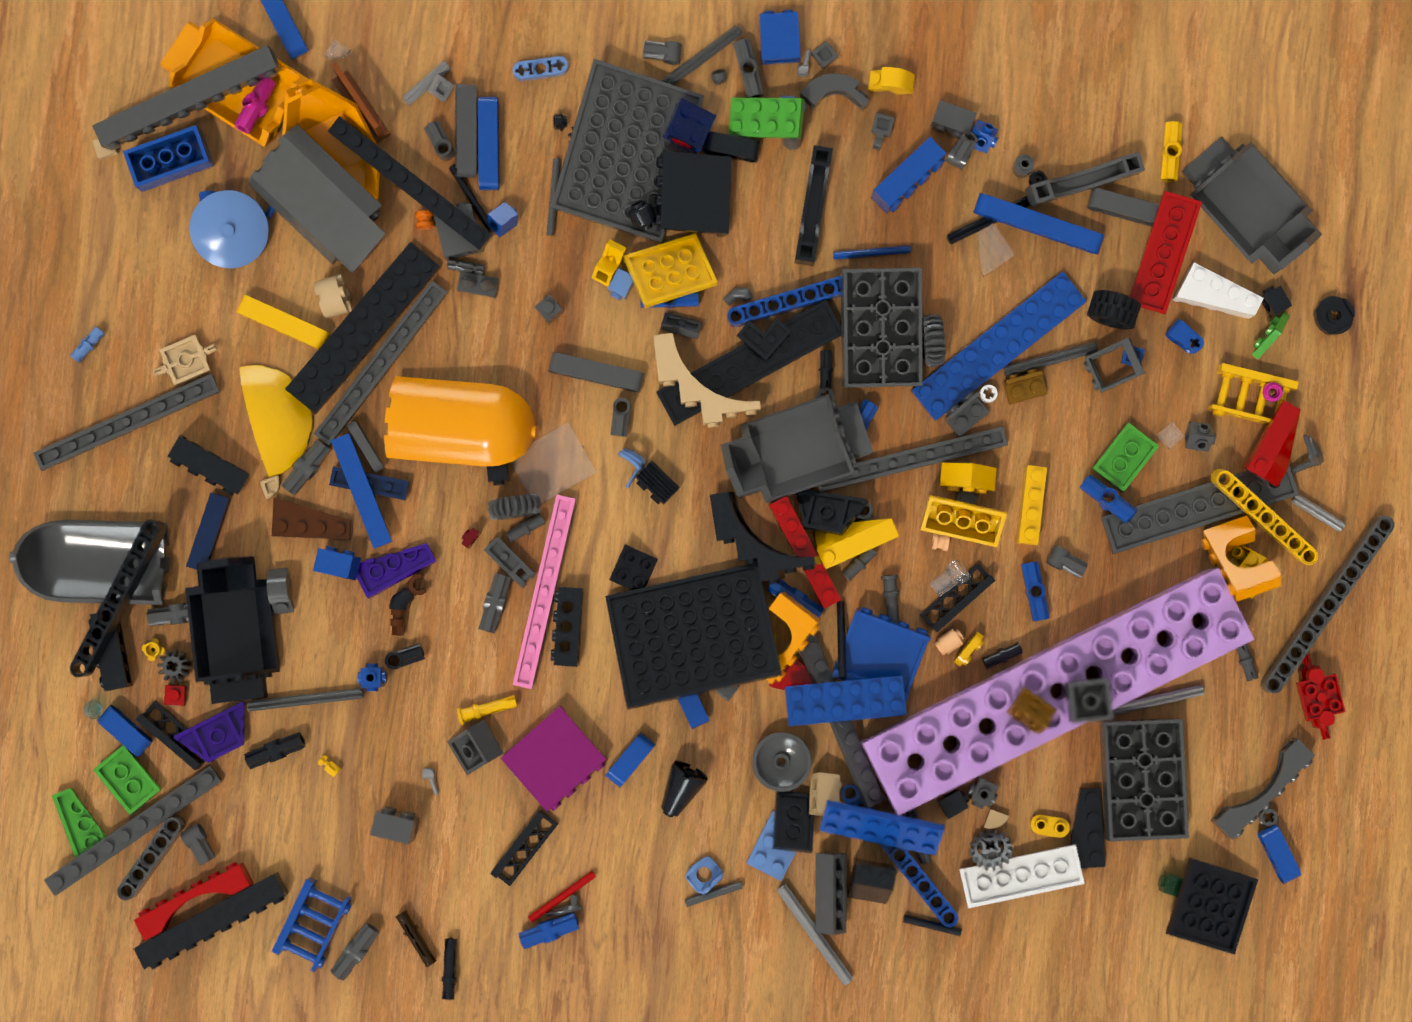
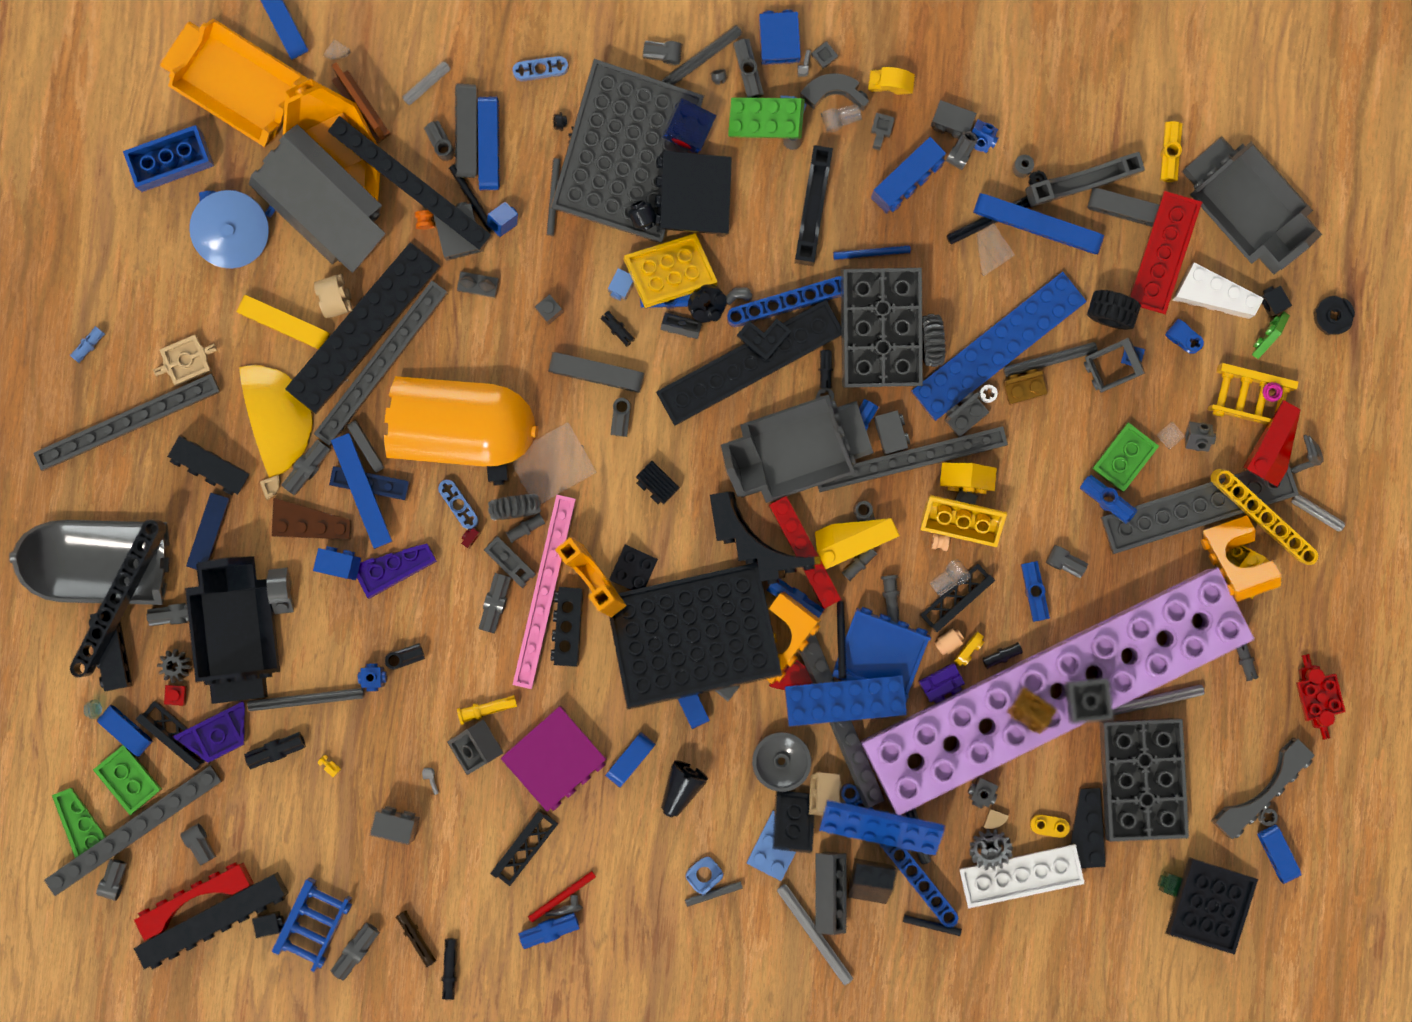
dark grey brick [92,45,281,150] -> none
tan tile [92,139,118,160] -> none
dark grey beam [117,816,186,900] -> none
yellow plate [142,638,165,661] -> none
dark pink piece [235,78,276,134] -> none
piece [389,573,427,636] -> none
light grey plate [428,75,454,102] -> none
dark grey axle [447,259,485,275] -> none
yellow brick [592,239,627,287] -> none
medium blue piece [618,448,646,488] -> none
tan arch [653,333,761,428] -> none
black beam [703,131,761,163] -> none
black wing [796,489,868,535] -> none
black brick [937,789,969,819] -> none
yellow brick [1015,465,1047,546] -> none
dark grey beam [1261,516,1395,693] -> none
none -> dark grey piece [96,859,127,901]
none -> black brick [252,911,285,938]
none -> medium blue beam [438,480,479,529]
none -> light orange arch [555,537,627,617]
none -> black pin [600,311,635,347]
none -> black plate [688,284,727,322]
none -> clear piece [821,103,862,133]
none -> dark grey brick [874,410,910,455]
none -> dark purple brick [918,663,965,704]

